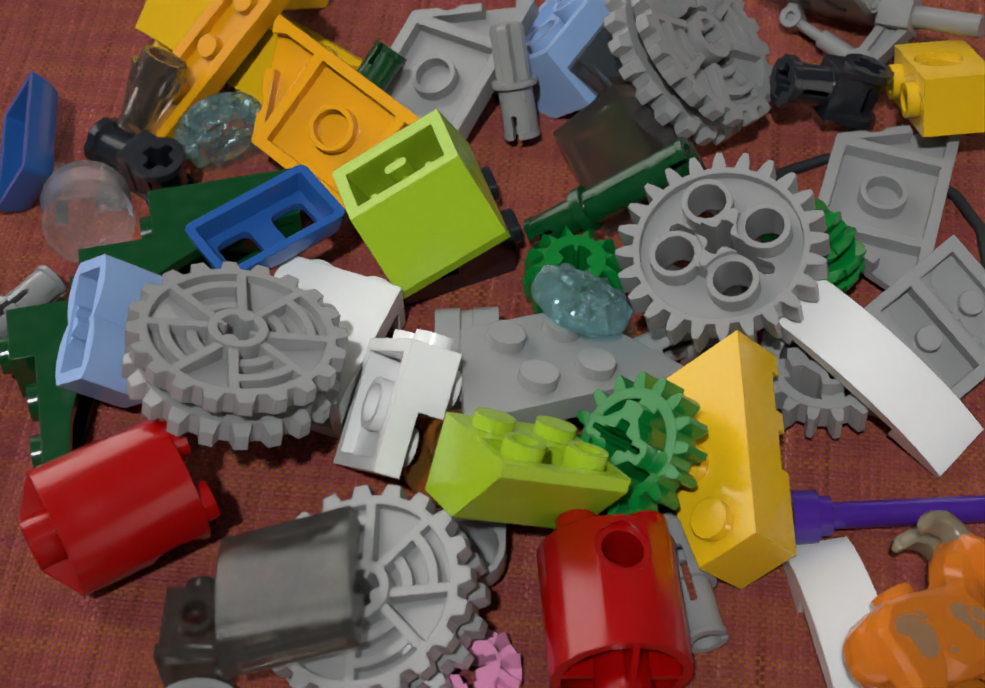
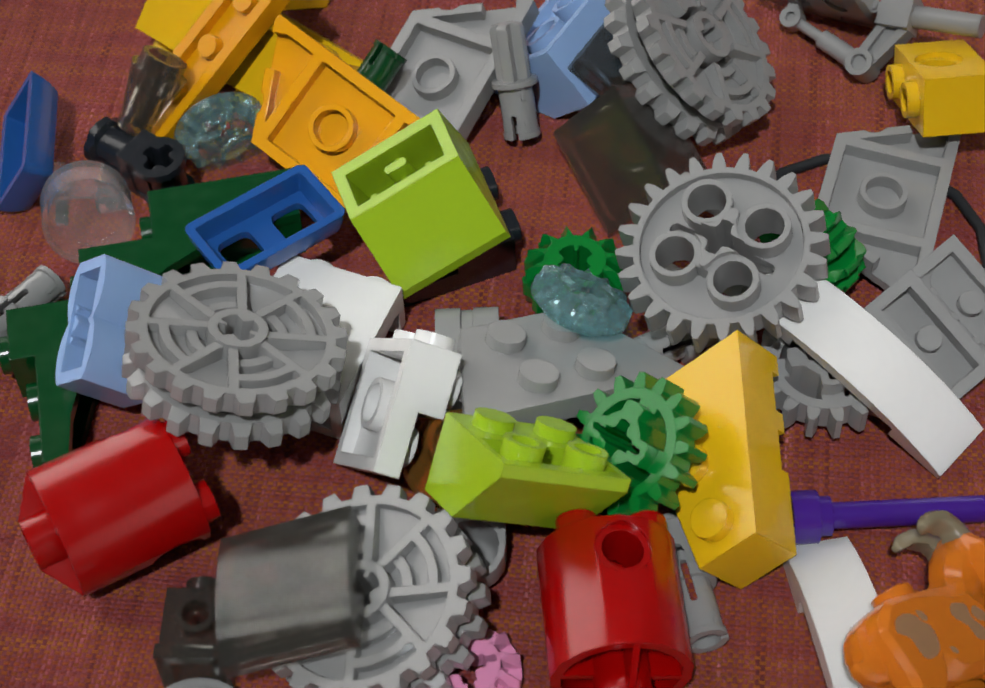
dark green pin [524,136,700,249] -> none
black connector [770,53,895,130] -> none

